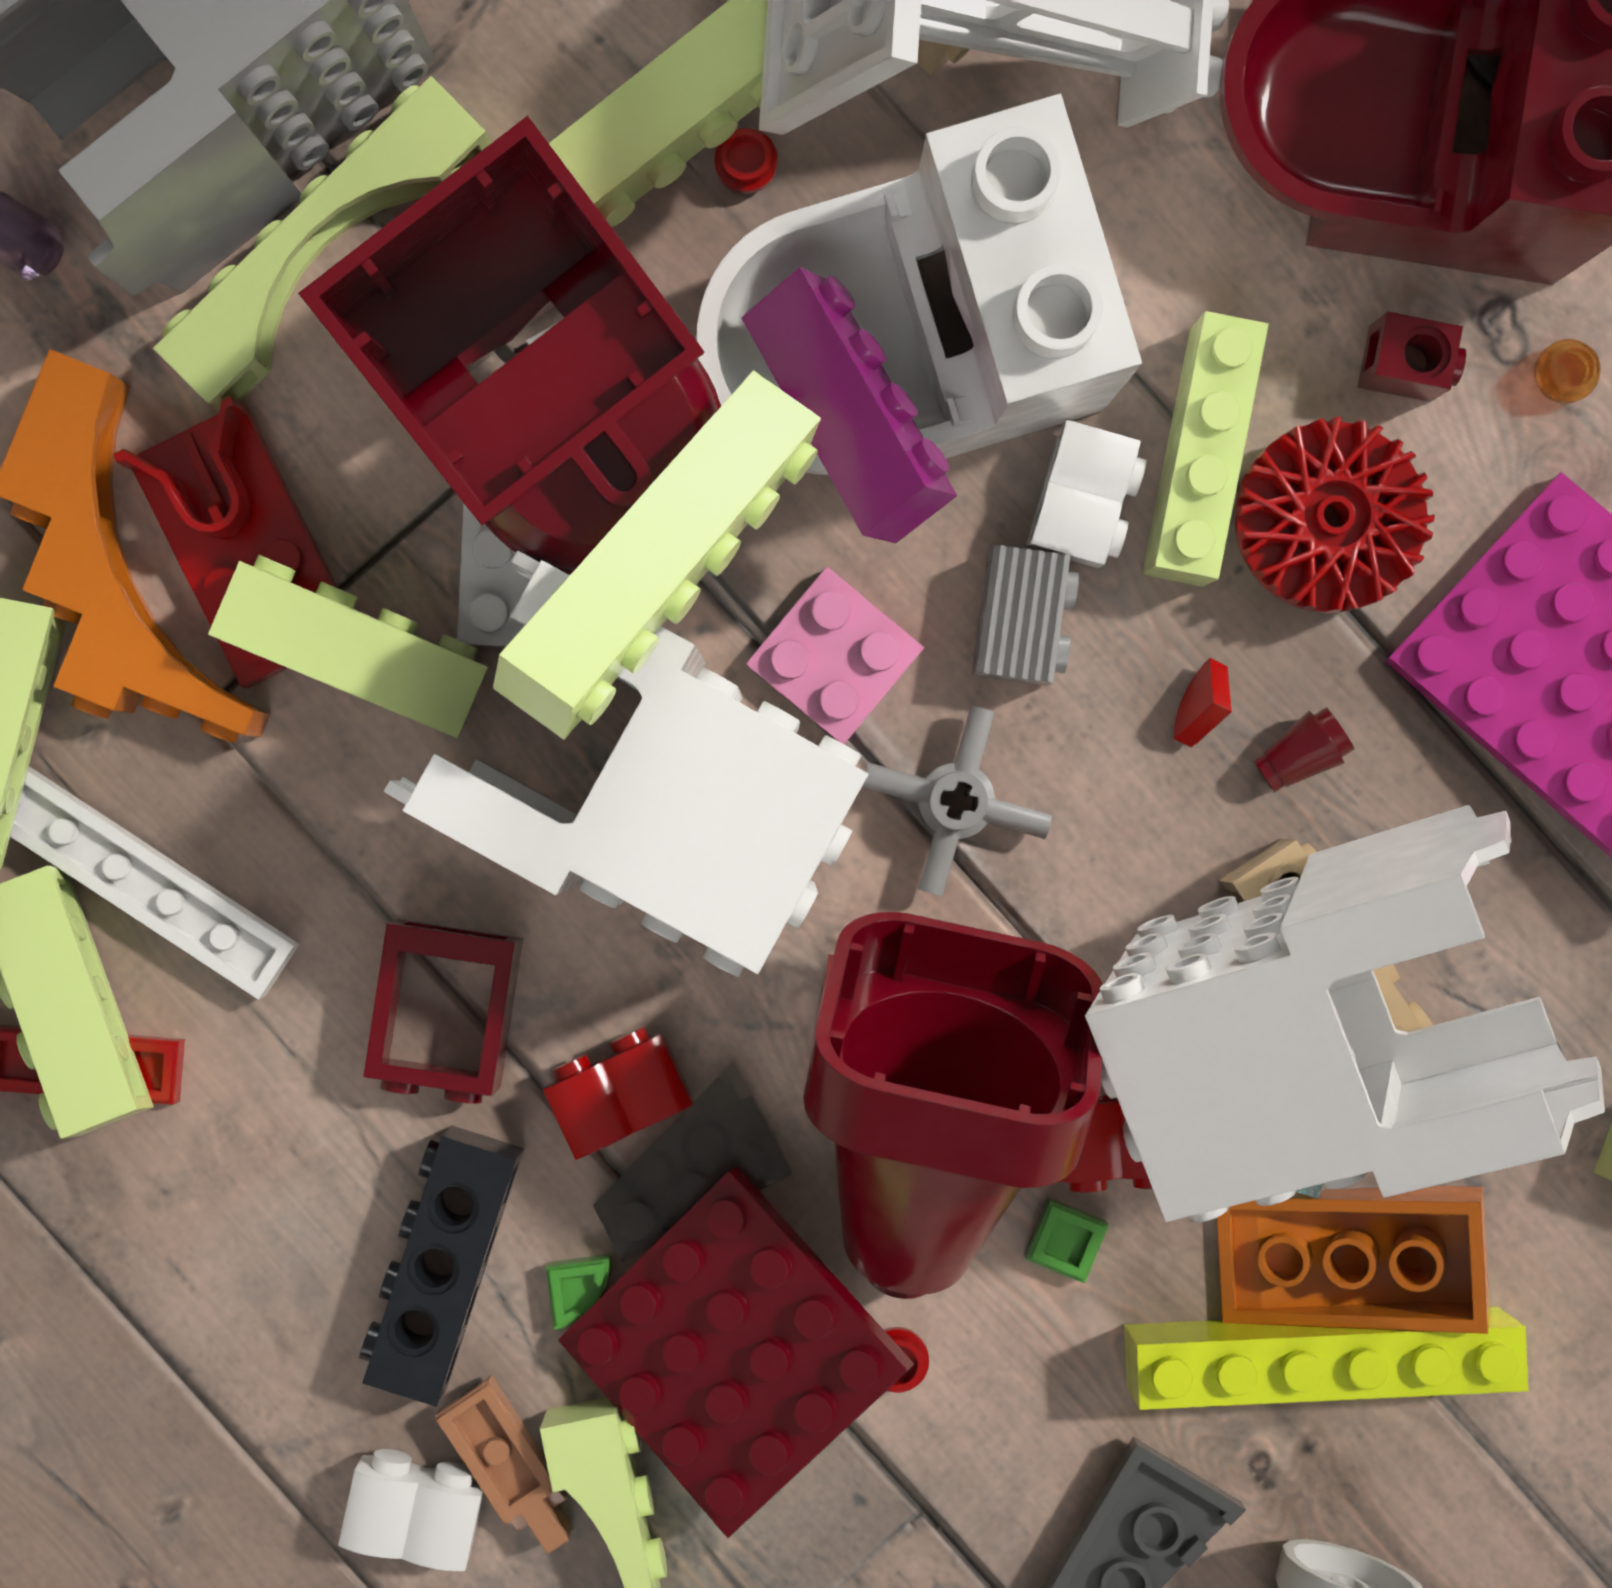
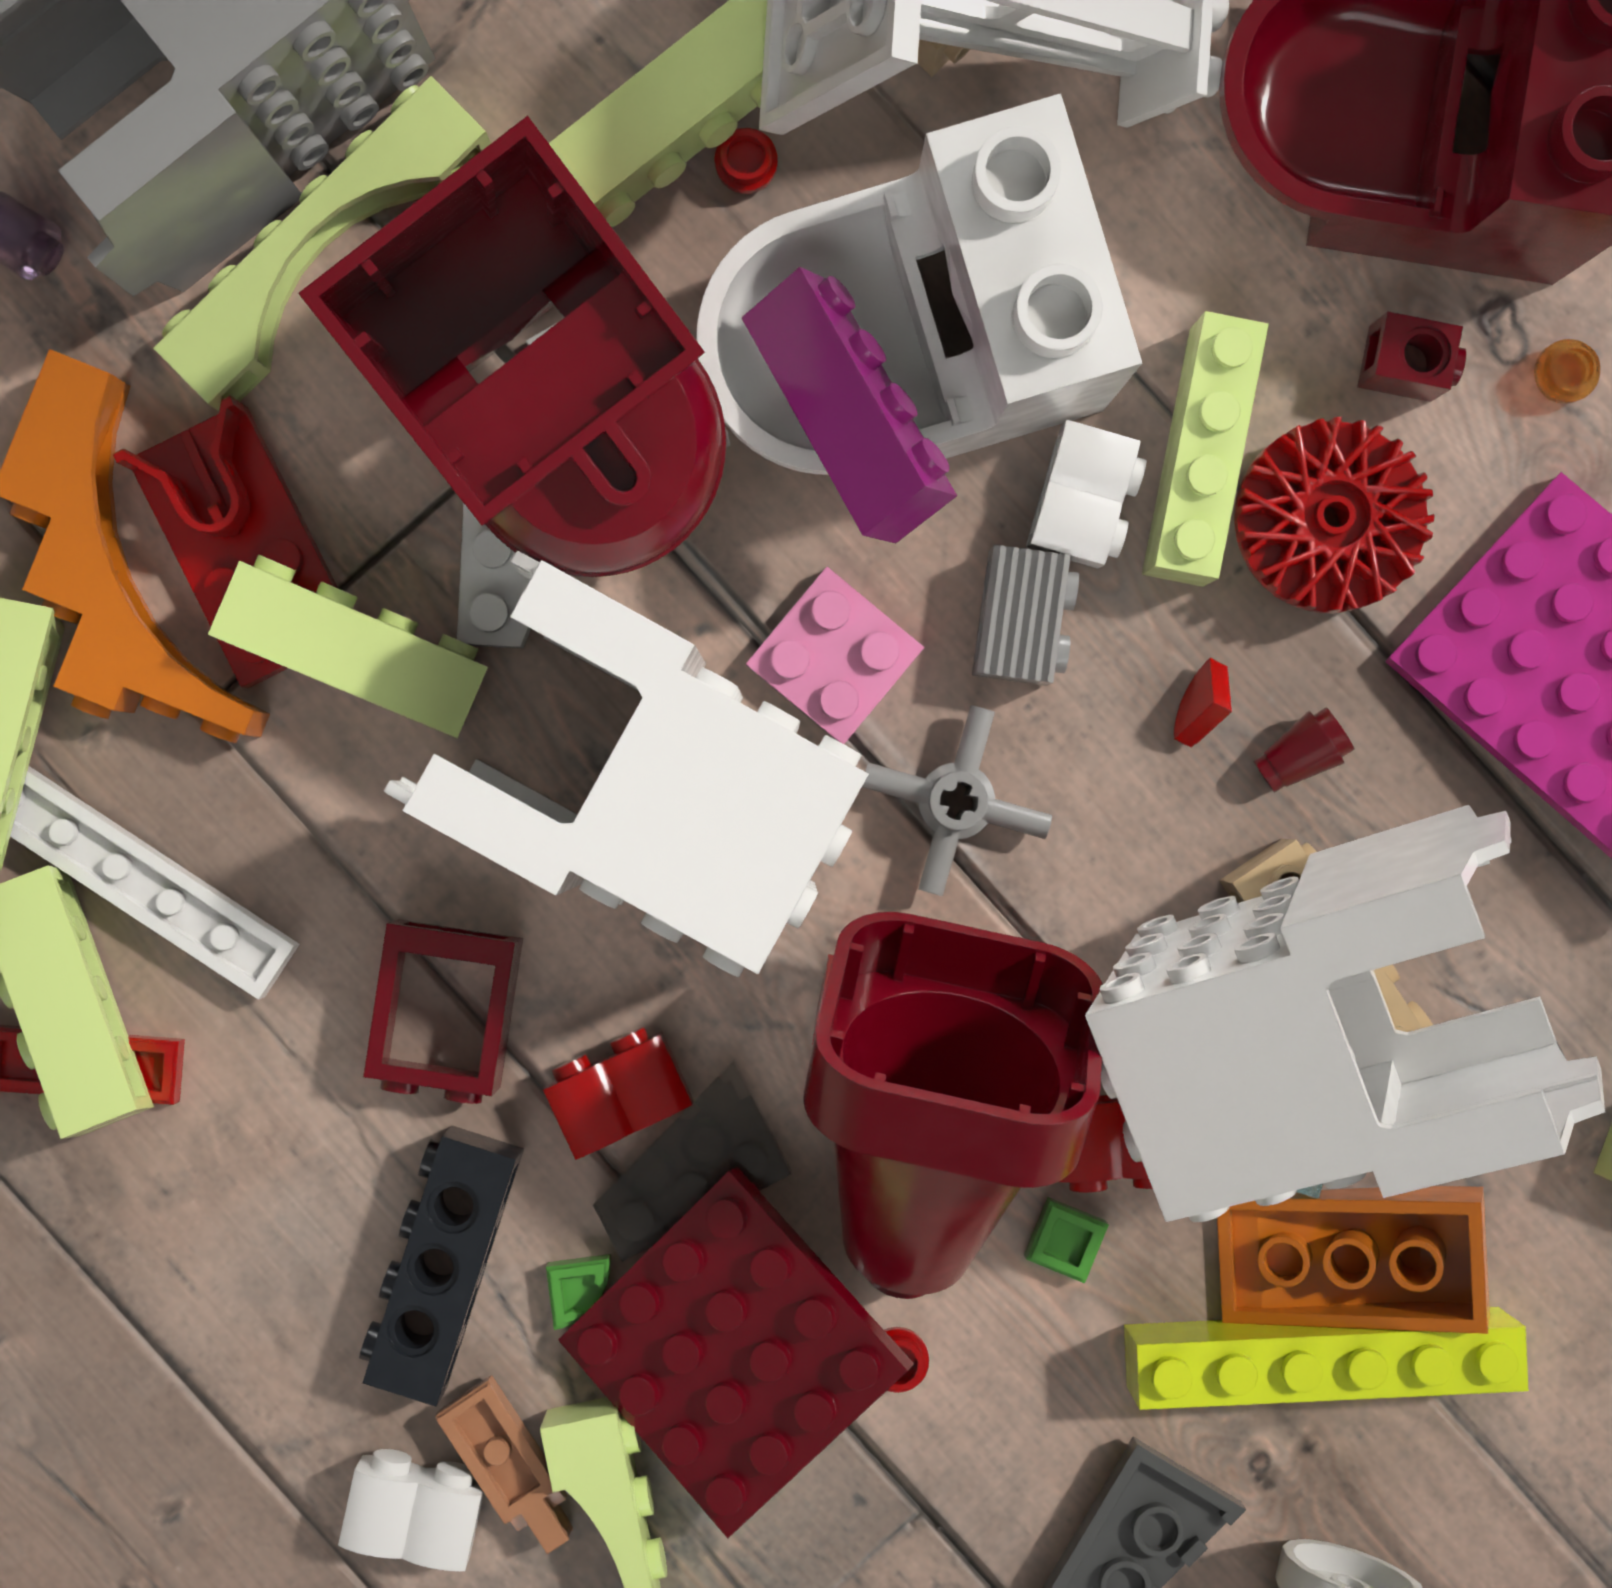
yellowish green brick [493,370,821,740] -> none

